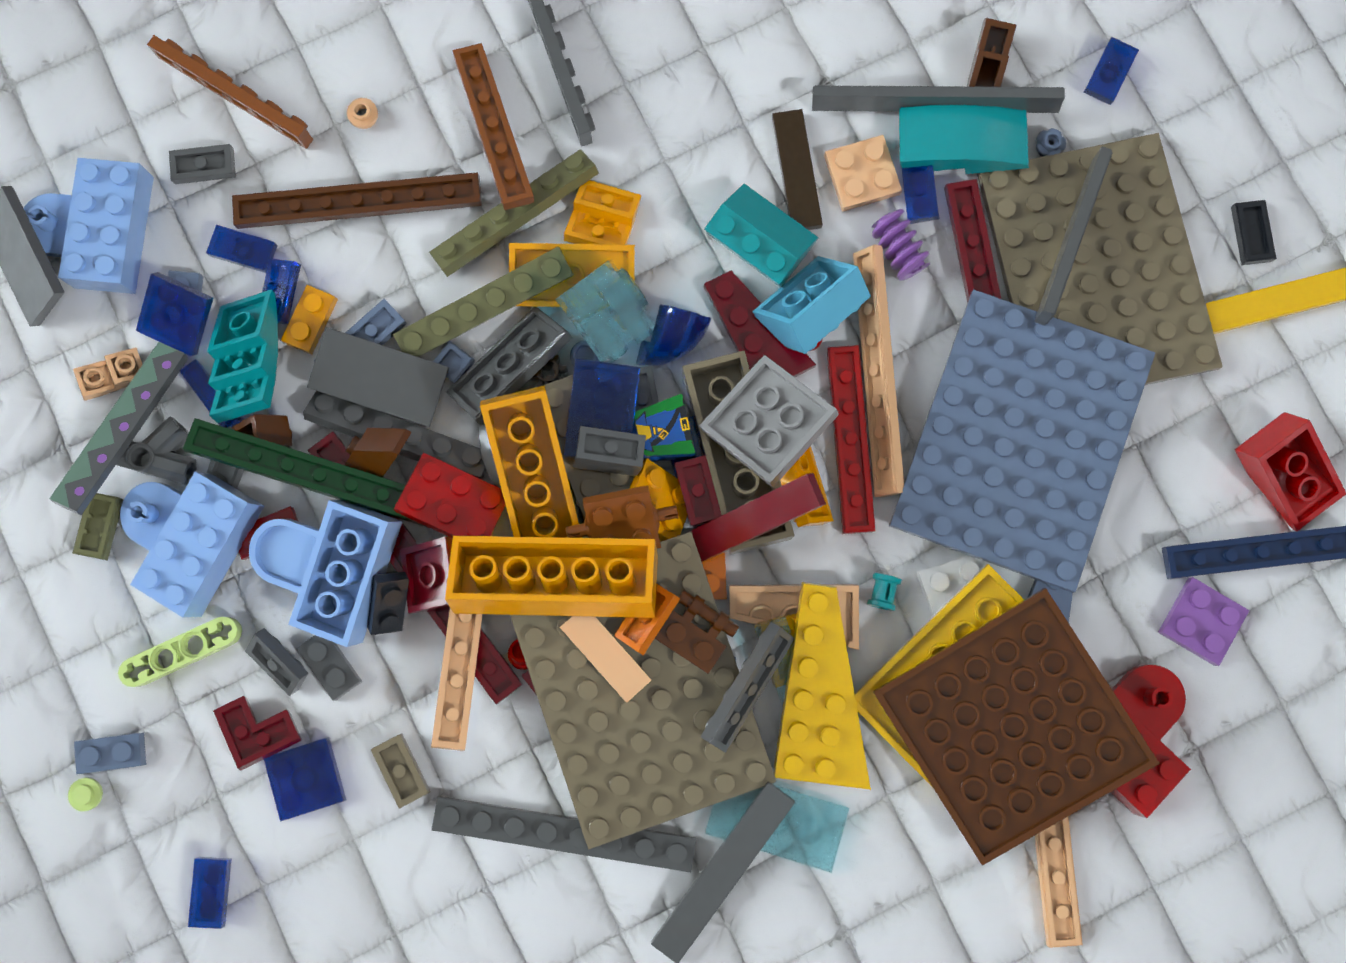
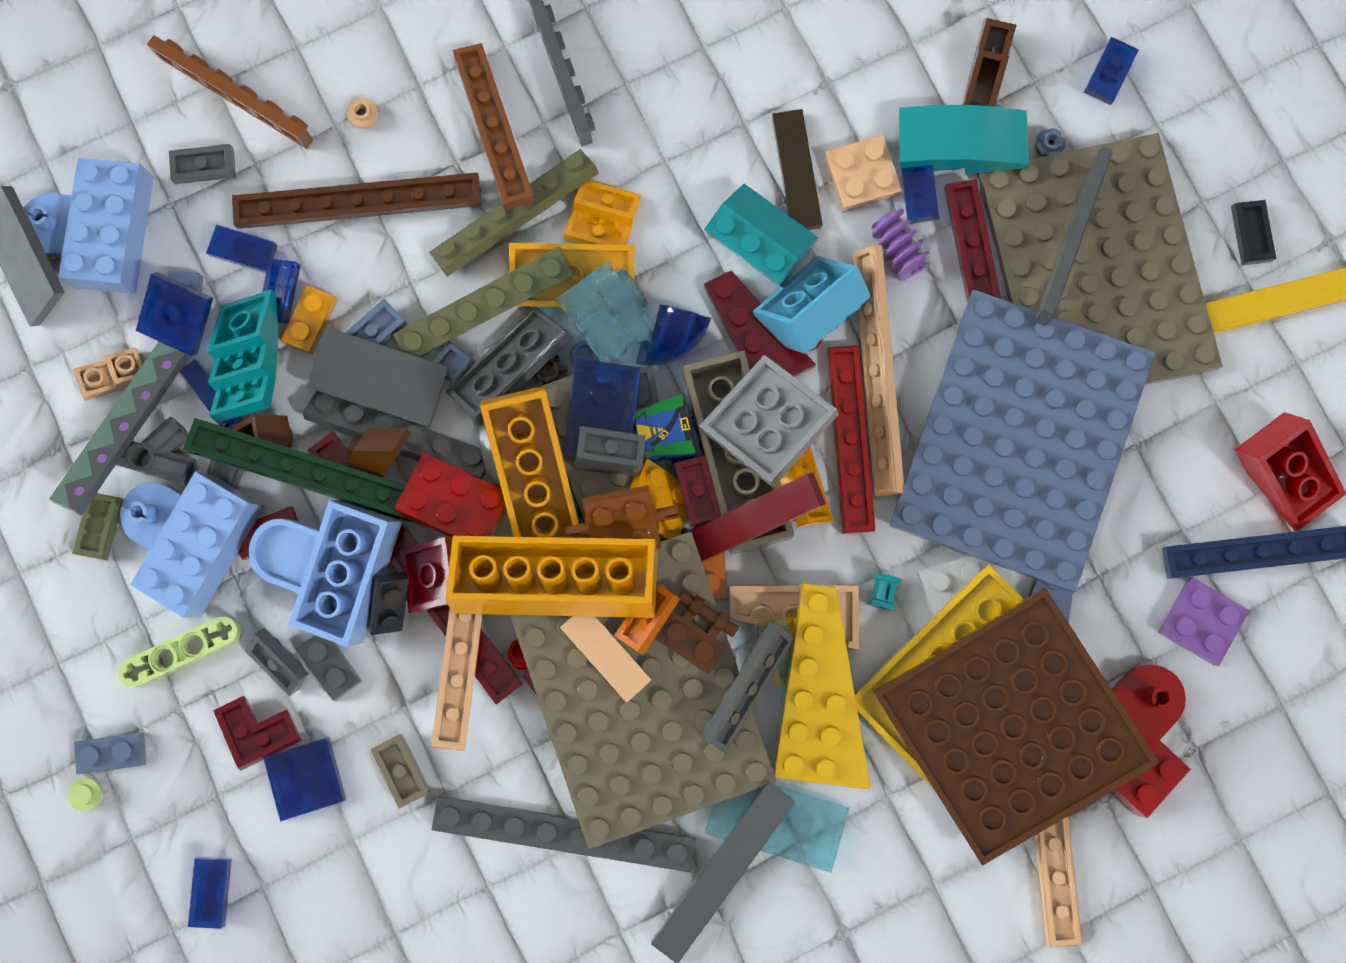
dark grey tile [812,85,1065,113] -> none

